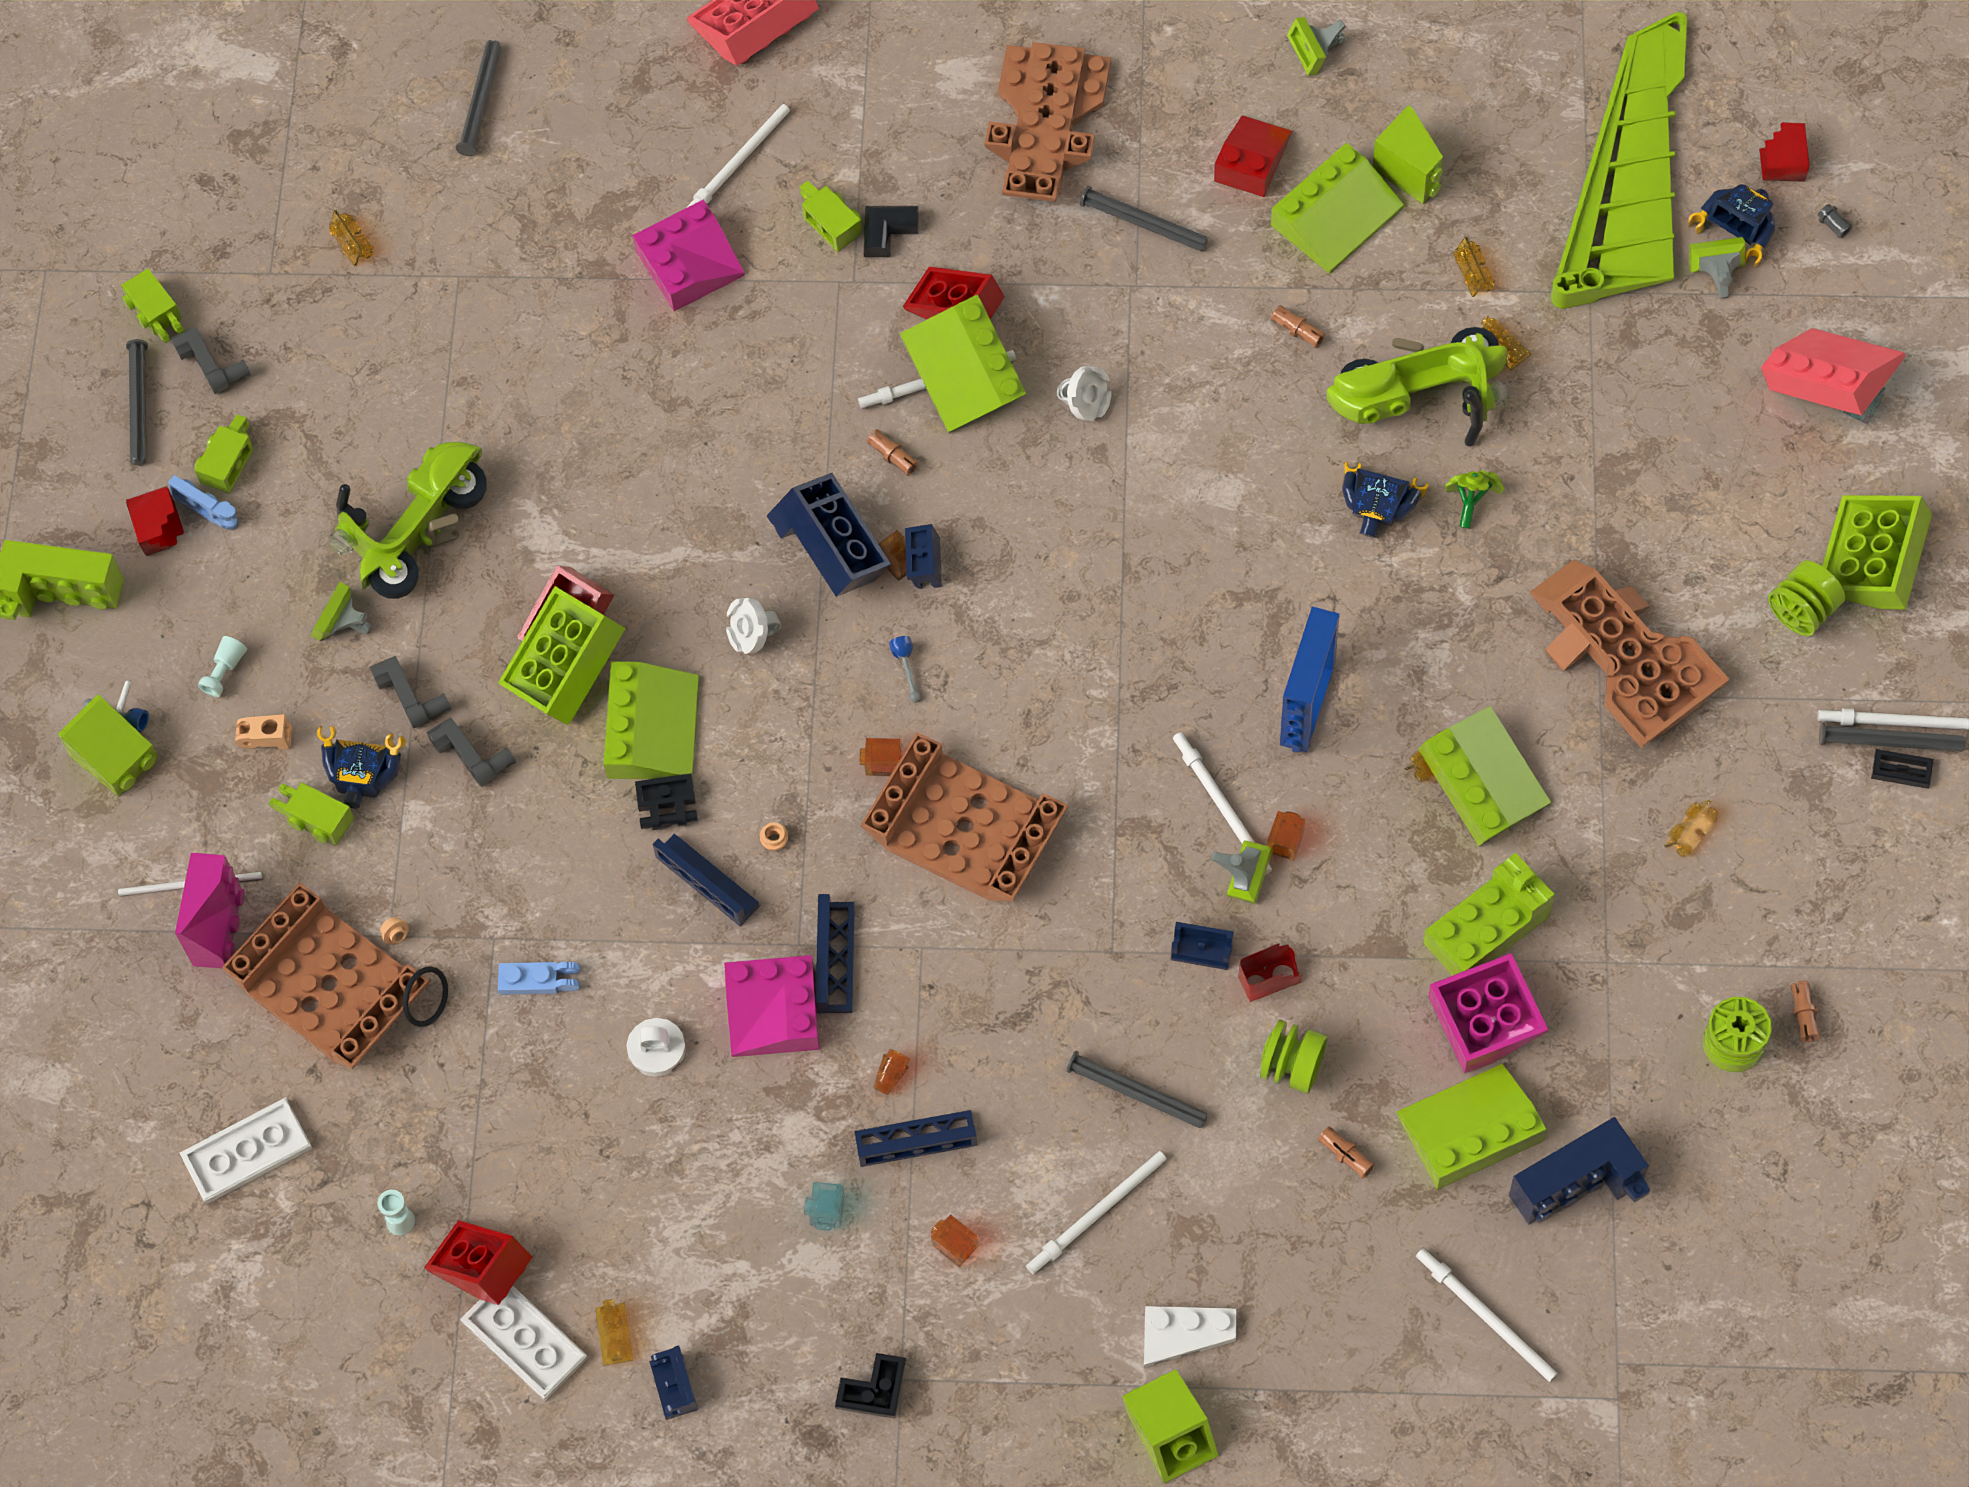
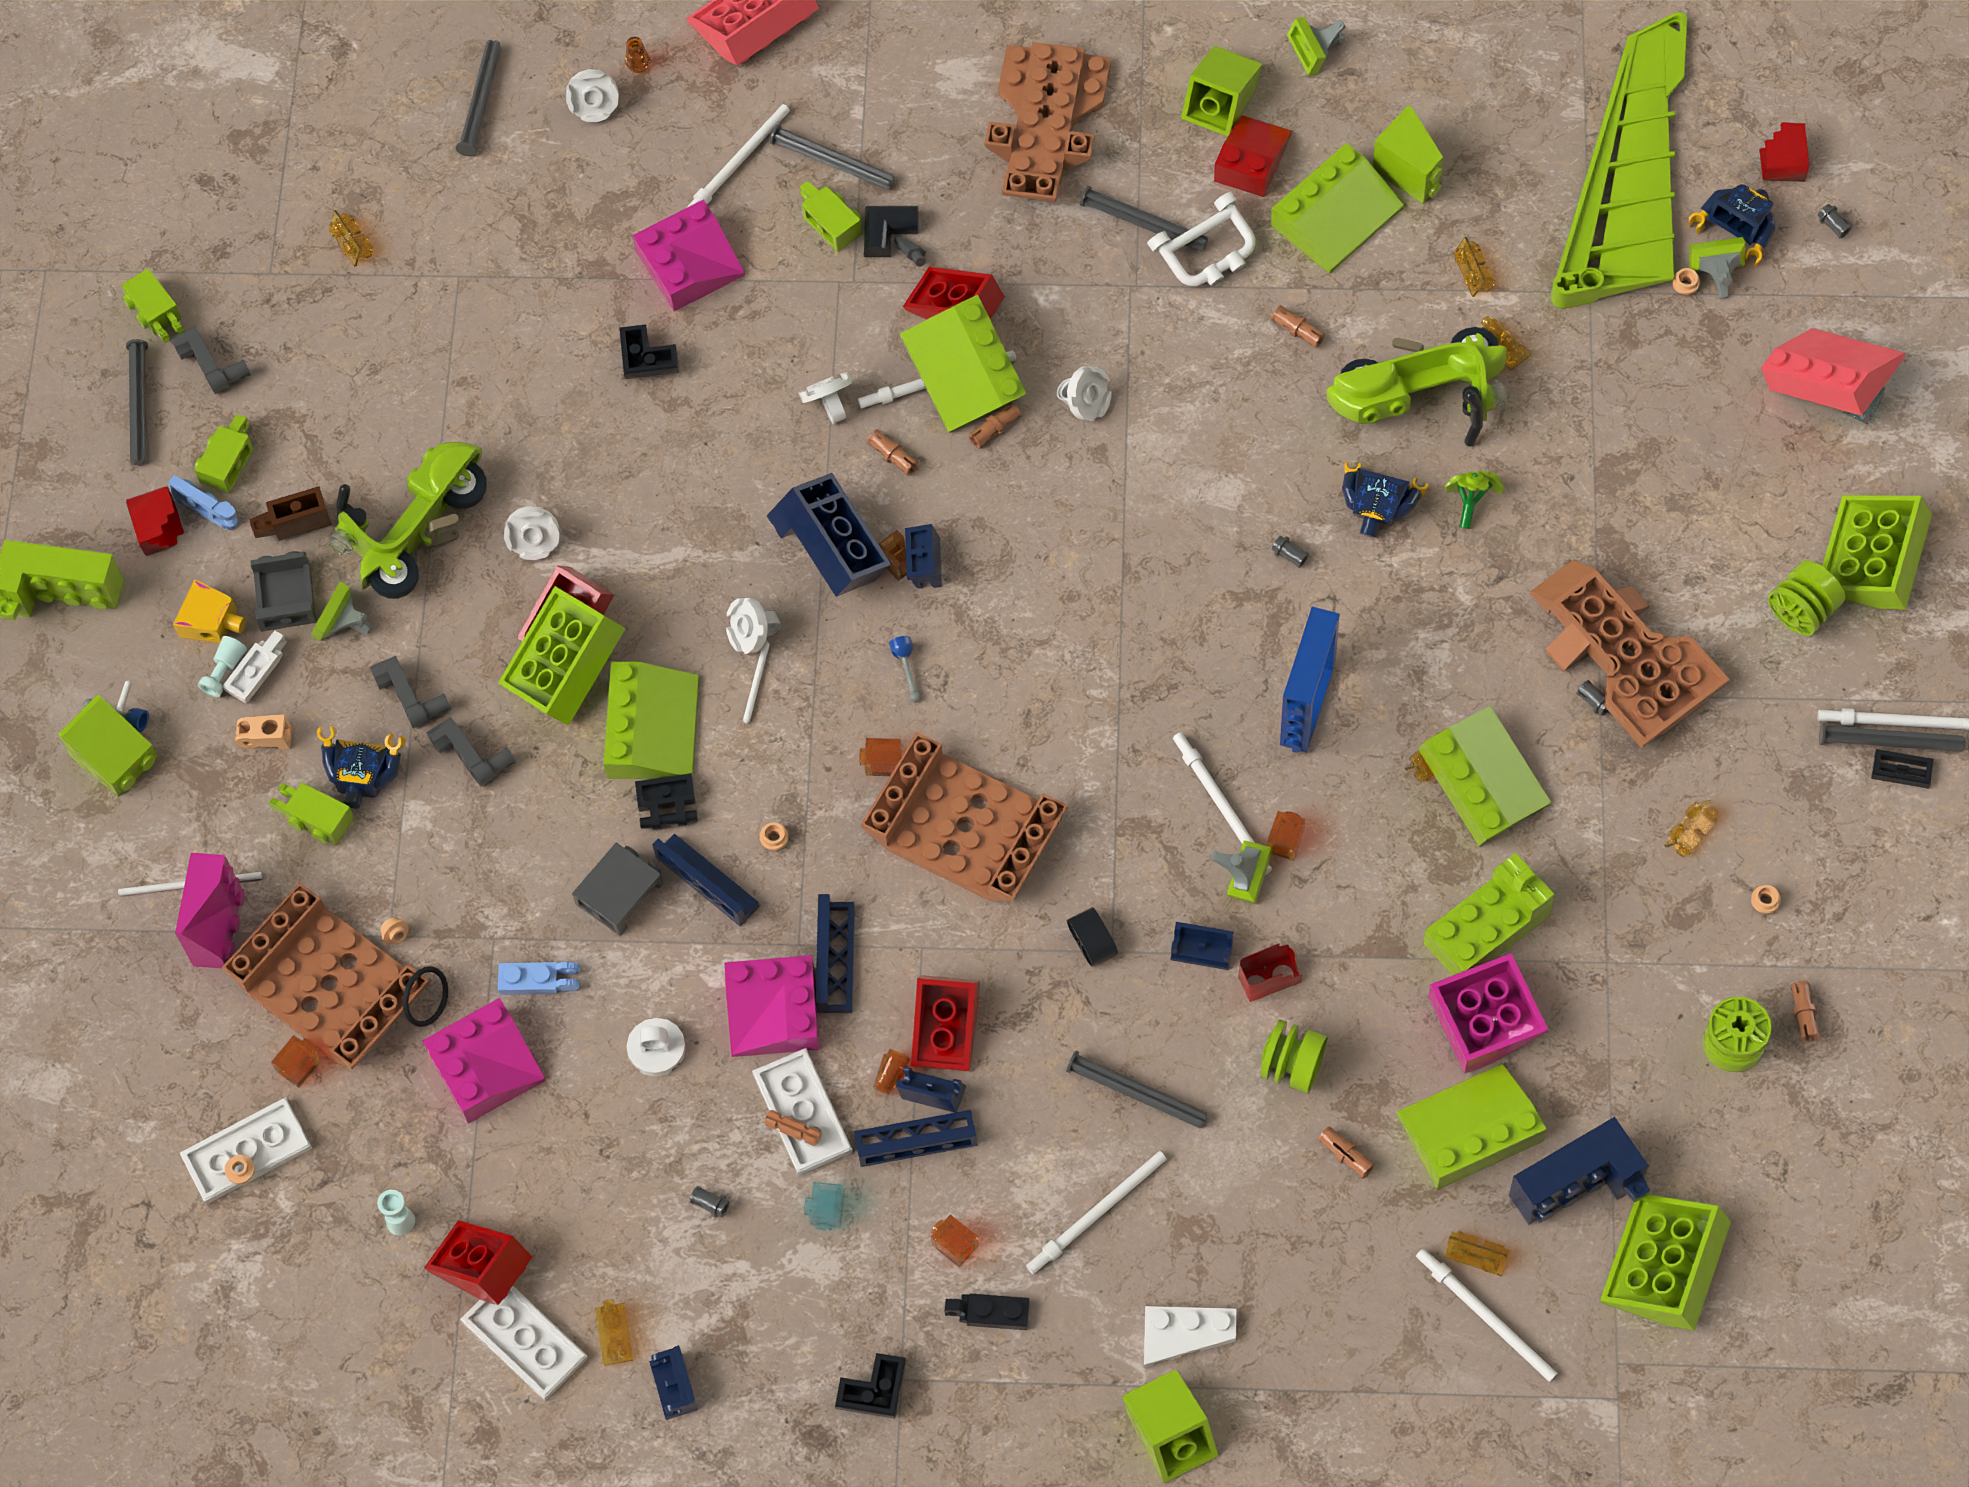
none -> yellow torso [173,579,246,643]
none -> white hinge [223,630,287,704]
none -> light nougat plate [225,1155,255,1184]
none -> reddish brown hinge [250,486,332,541]
none -> dark grey panel [250,551,316,632]
none -> clear orange brick [271,1035,321,1088]
none -> dark pink slope [422,998,546,1124]
none -> white tile [504,506,560,560]
none -> white tile [566,69,619,122]
none -> dark grey panel [572,842,663,936]
none -> black brick [619,324,679,379]
none -> clear orange cone [625,37,651,73]
none -> dark grey pin [689,1186,730,1218]
none -> white axle [743,641,770,724]
none -> white tile [752,1048,853,1176]
none -> nougat axle [765,1110,822,1146]
none -> dark grey axle [770,124,895,190]
none -> white tile [798,372,853,424]
none -> dark grey bar [894,236,926,267]
none -> dark blue hinge [895,1066,966,1113]
none -> red slope [911,975,980,1071]
none -> black hinge [944,1293,1030,1330]
none -> nougat pin [968,402,1021,449]
none -> black beam [1066,907,1118,967]
none -> white bar [1147,191,1255,286]
none -> lime slope [1181,45,1262,137]
none -> dark grey pin [1272,536,1309,568]
none -> clear yellow hinge [1444,1230,1510,1276]
none -> dark grey pin [1576,680,1609,716]
none -> lime slope [1600,1195,1731,1331]
none -> light nougat plate [1672,268,1700,295]
none -> light nougat plate [1751,885,1781,914]

